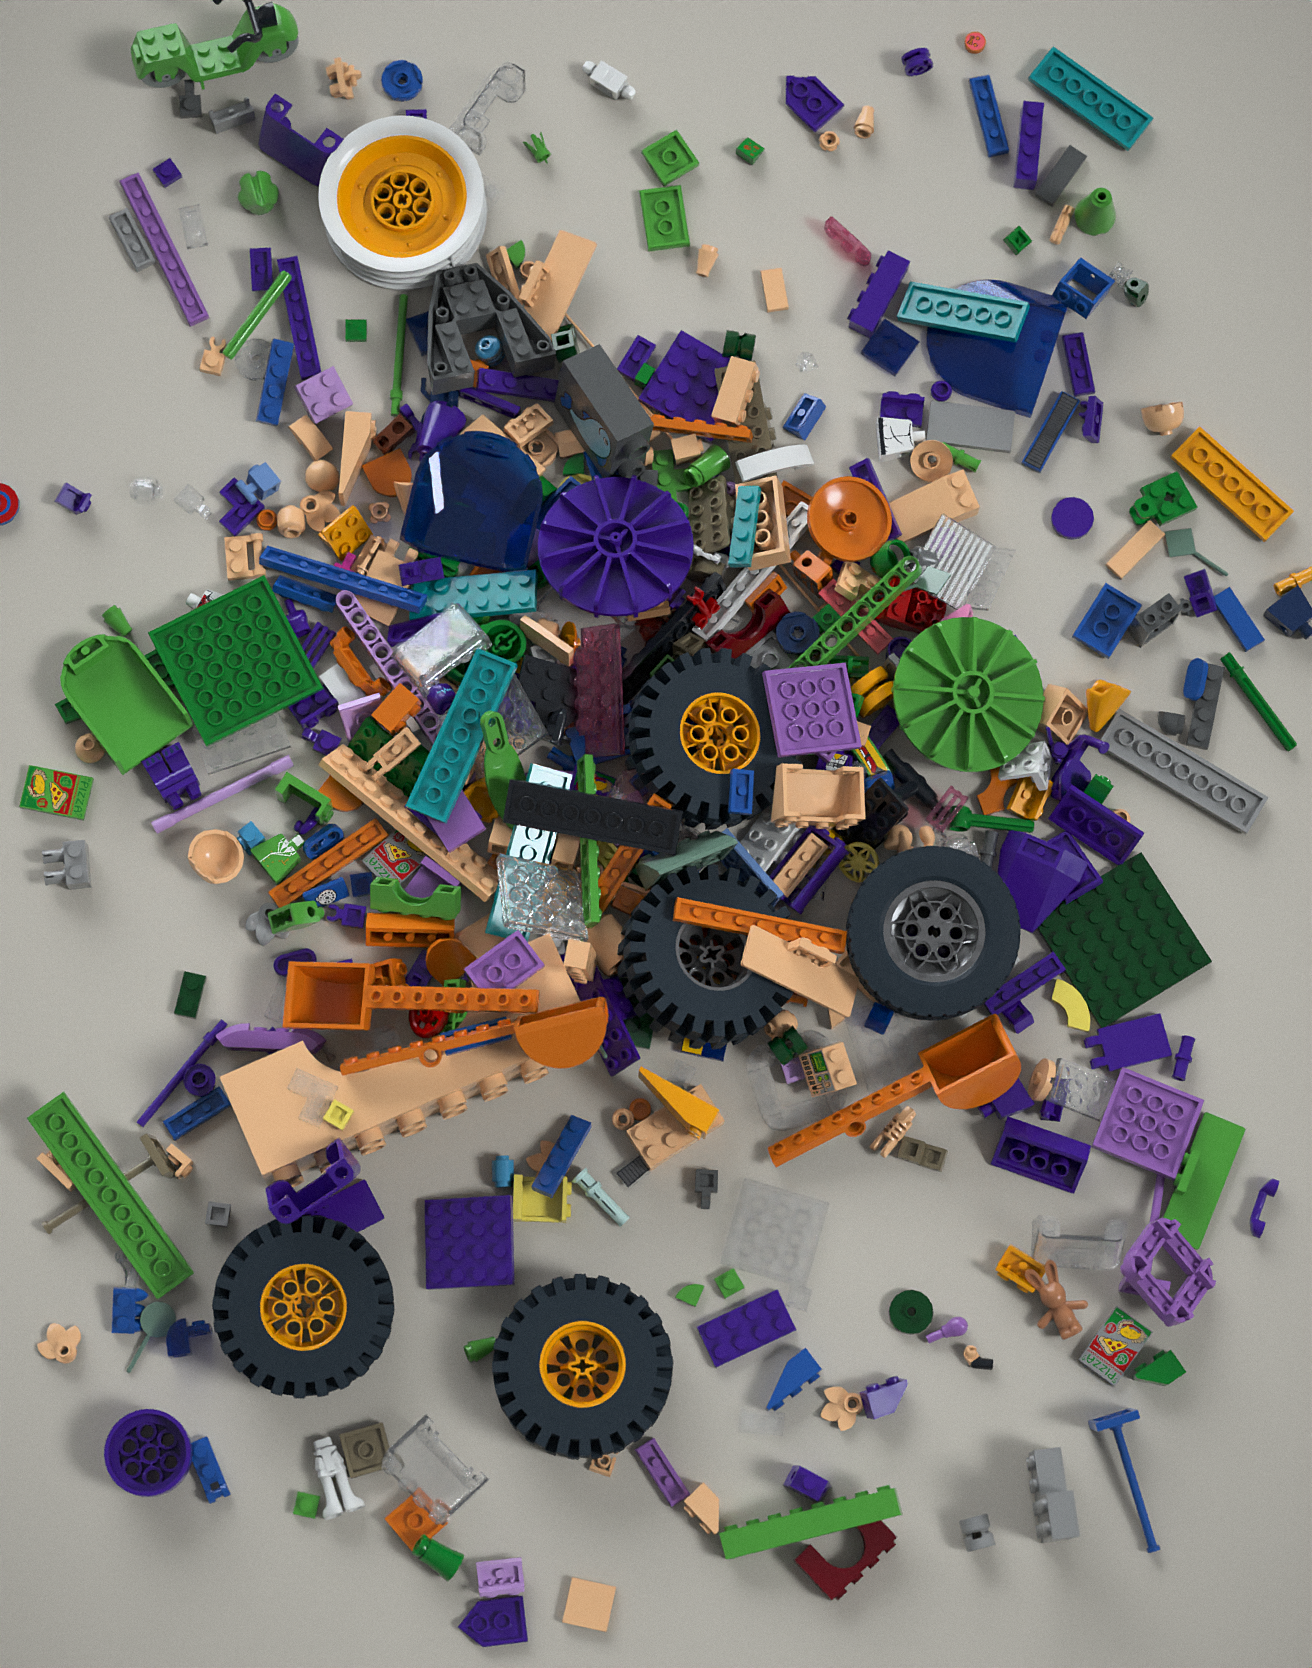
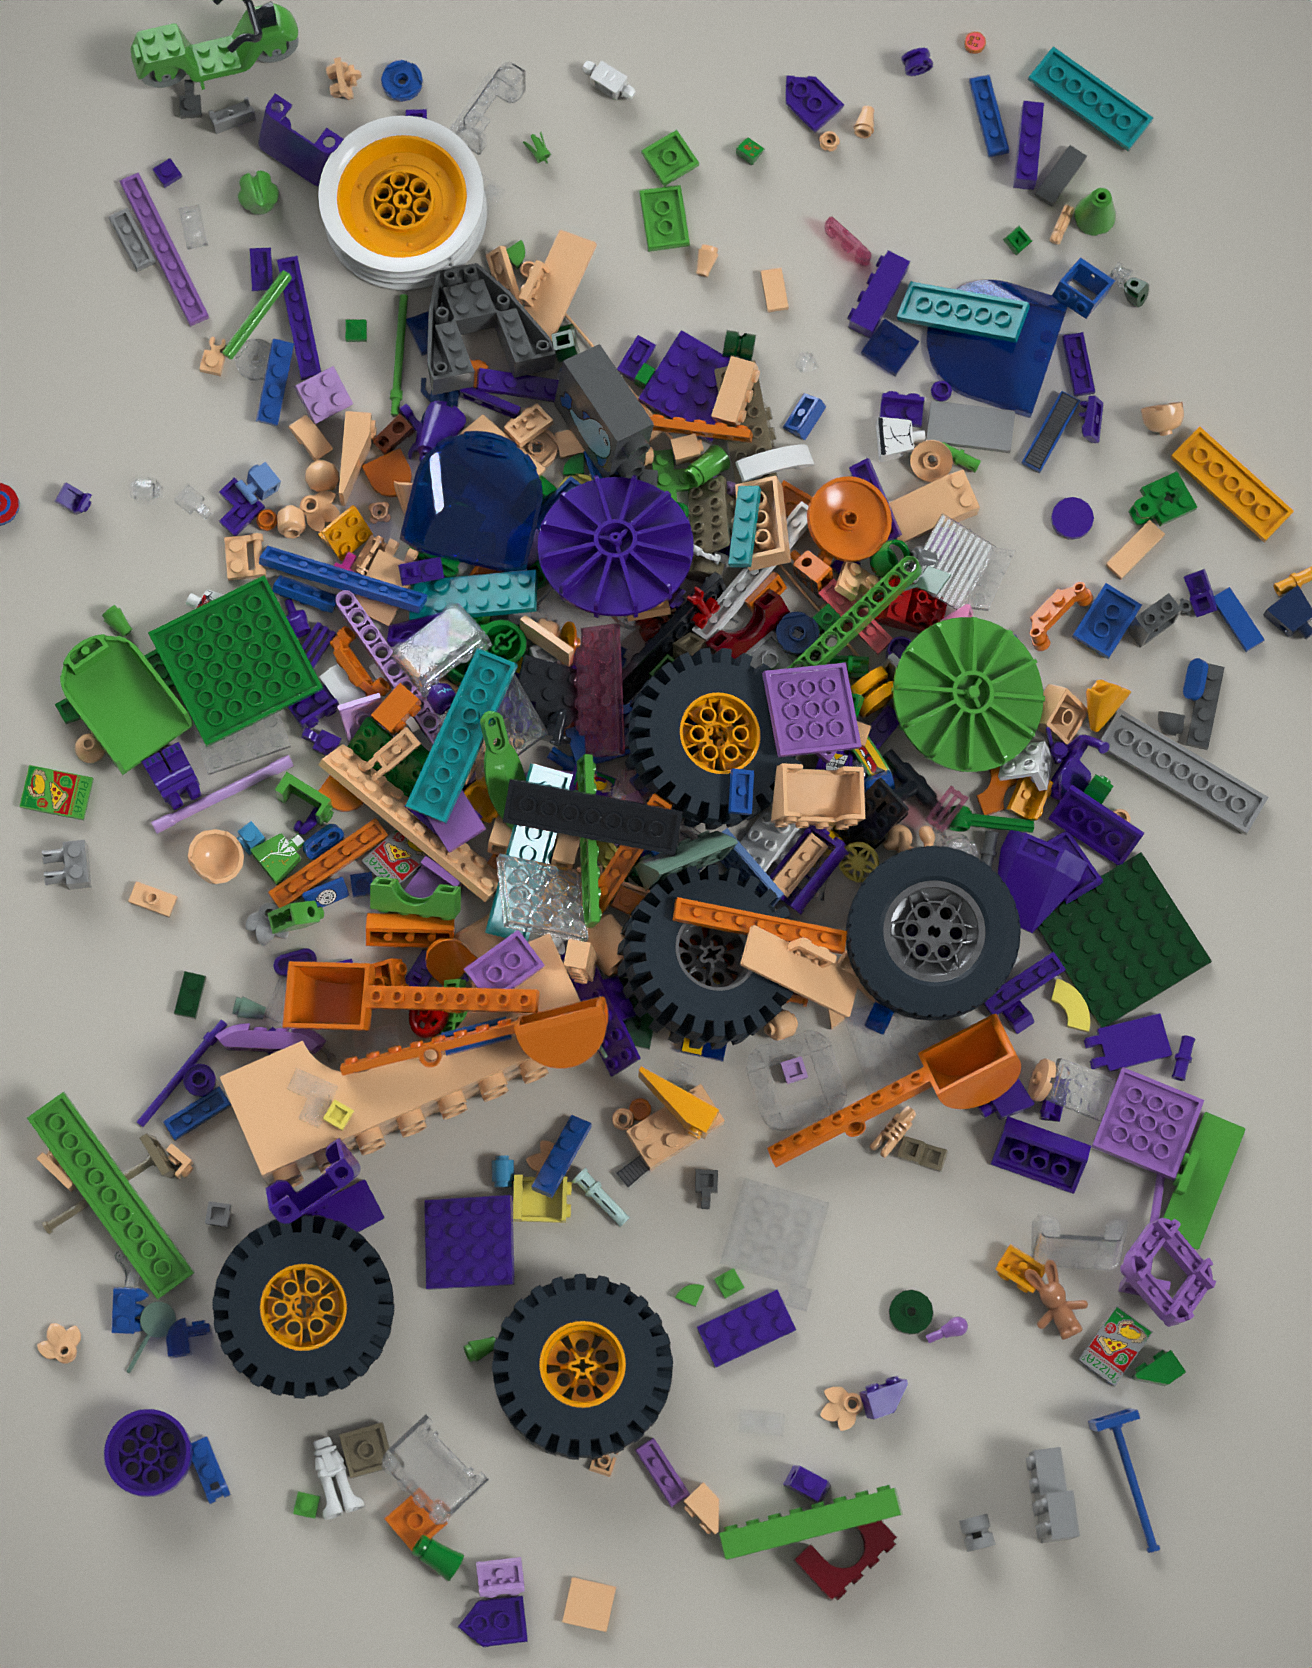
dark purple plate [327,903,367,929] -> none
dark azure head [475,335,505,367] -> none
blue slope [766,1348,822,1412] -> none
dark green wheel [767,1025,809,1066] -> none
light nougat slope [798,1041,857,1097] -> none
arm [963,1345,993,1370] -> none
sand green piece [1165,528,1228,576] -> none
green axle [1220,652,1297,751] -> none
dark purple bar [1250,1178,1279,1239] -> none
none -> light nougat plate [128,881,178,918]
none -> sand green cone [232,996,266,1020]
none -> orange plate [1030,582,1093,651]

